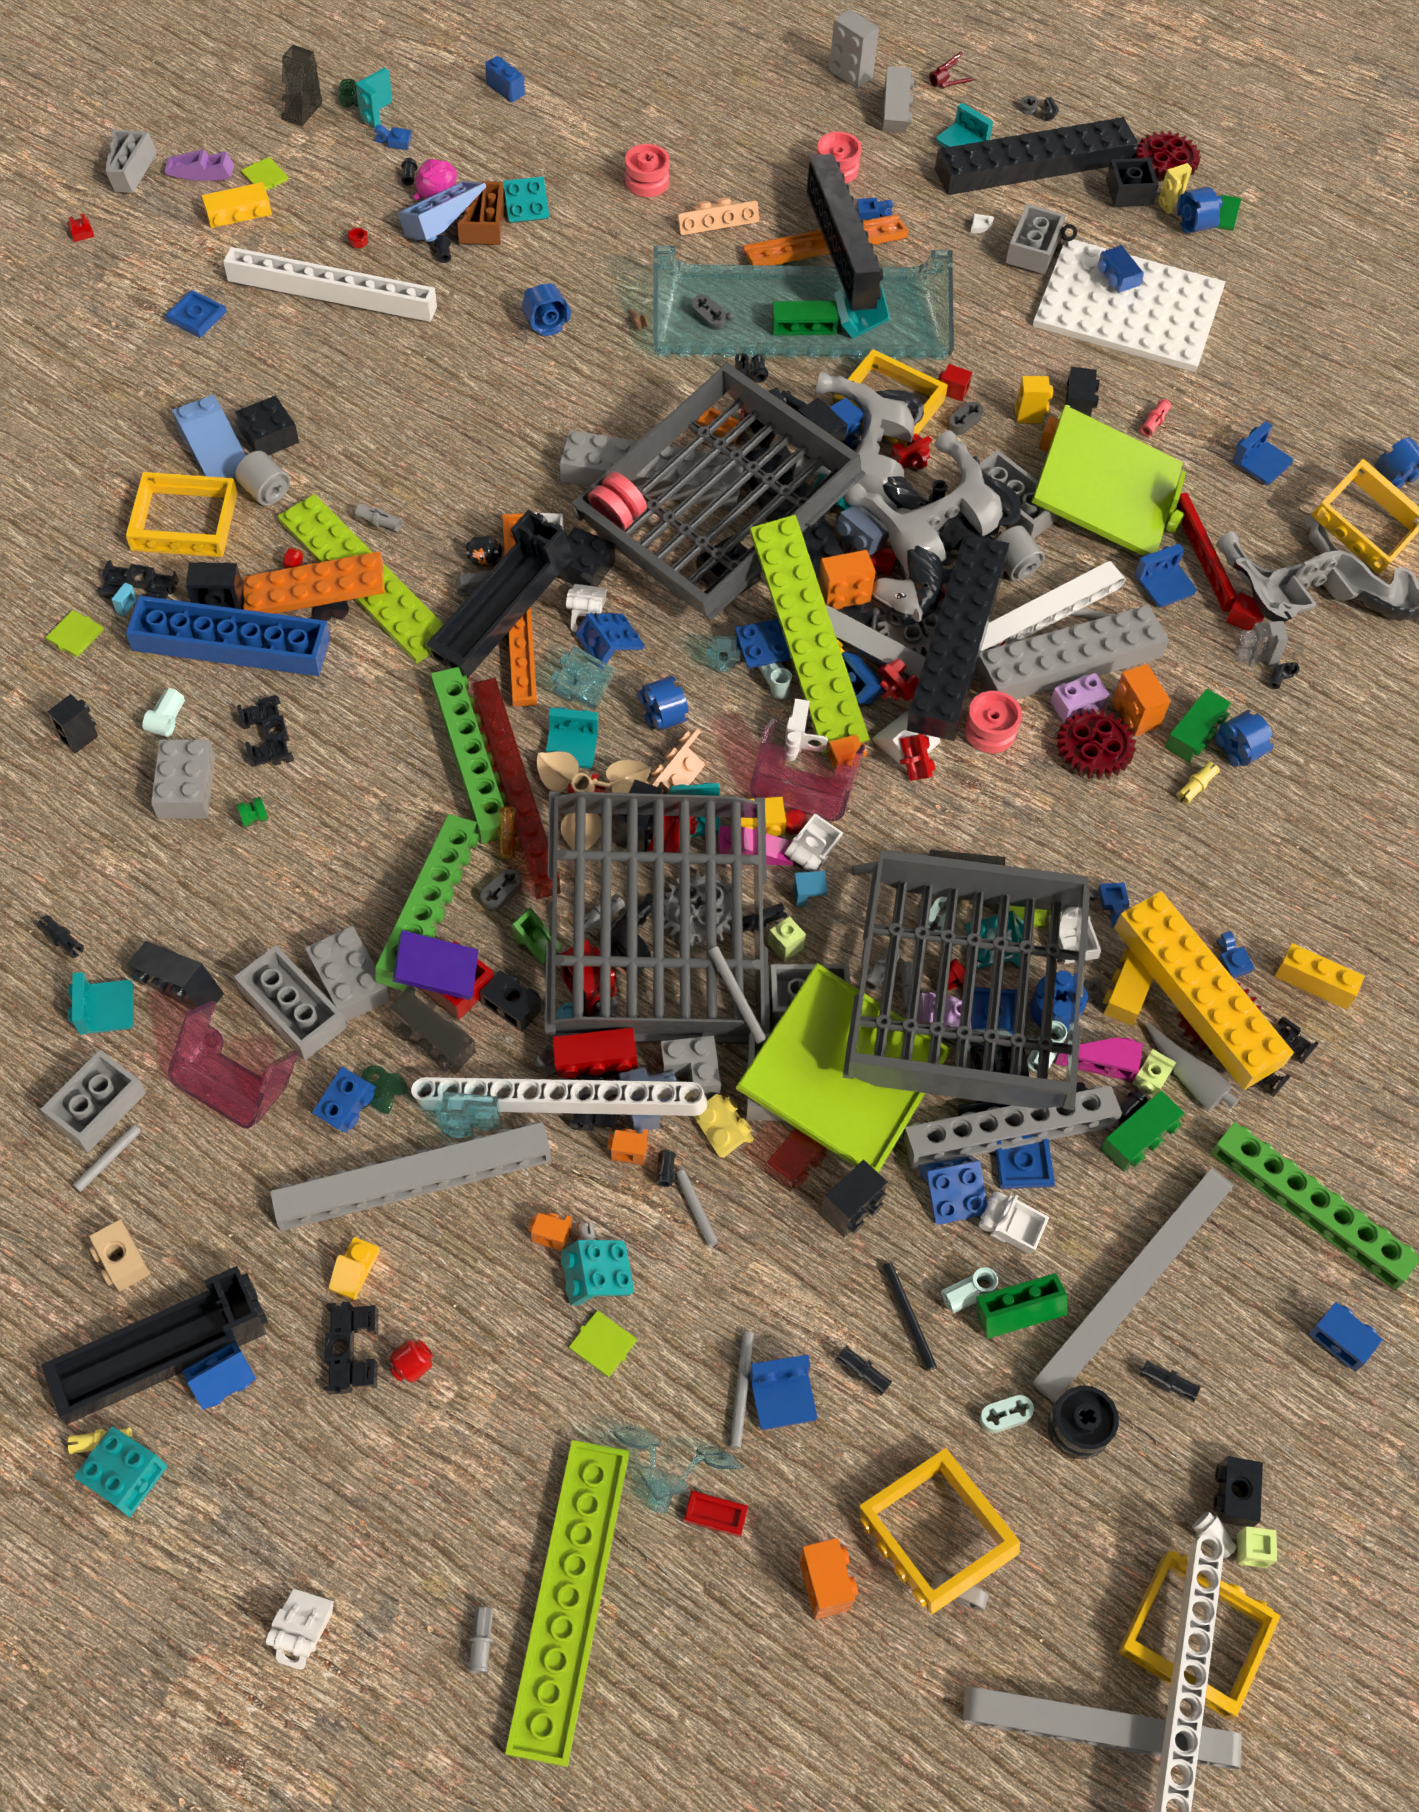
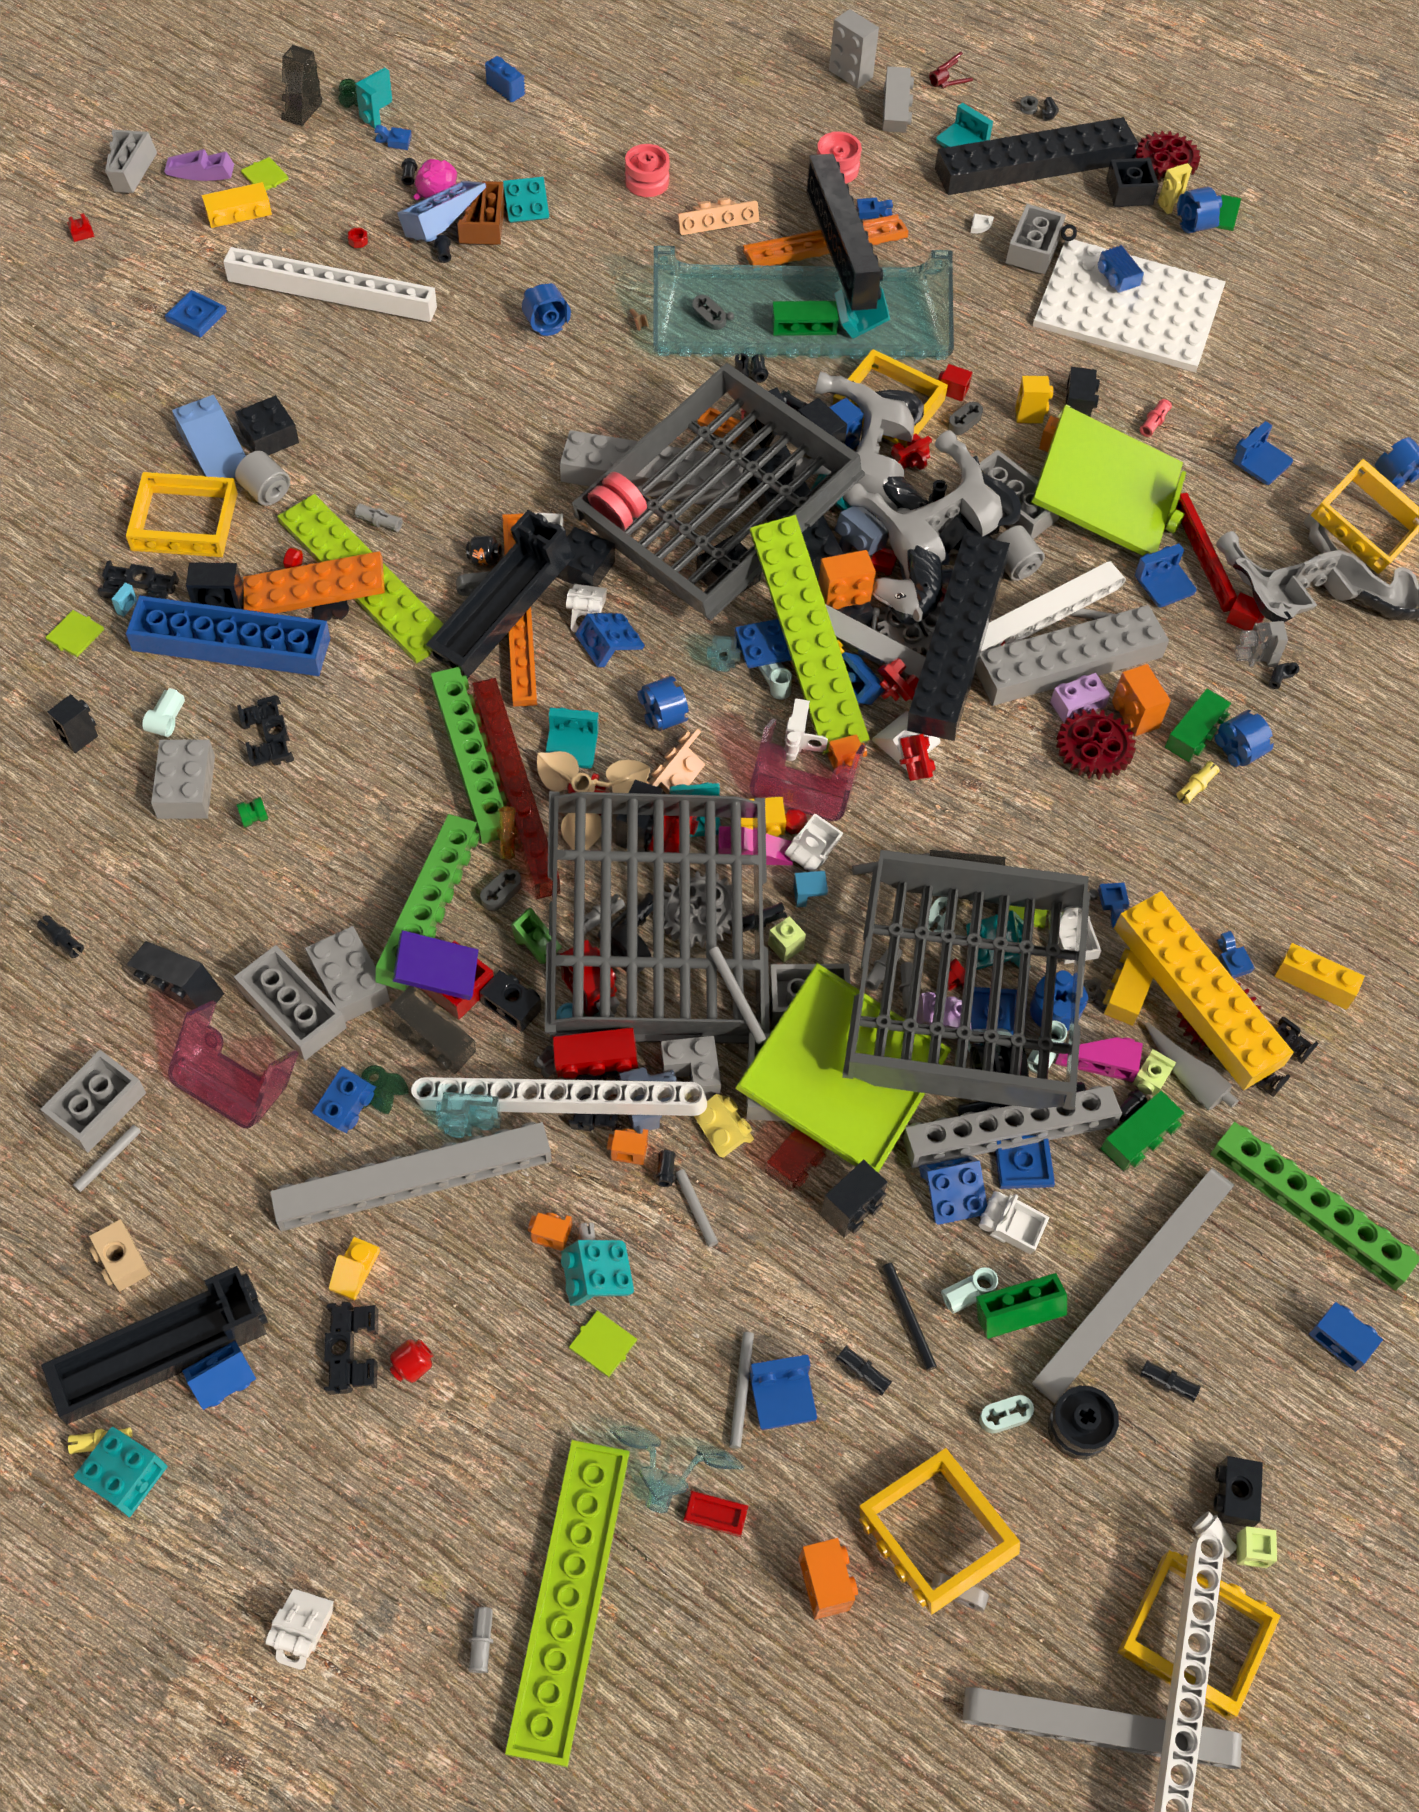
teal bracket [68,972,134,1035] -> none
clear light blue plate [549,646,616,710] -> none
coral wheel [964,691,1022,753] -> none

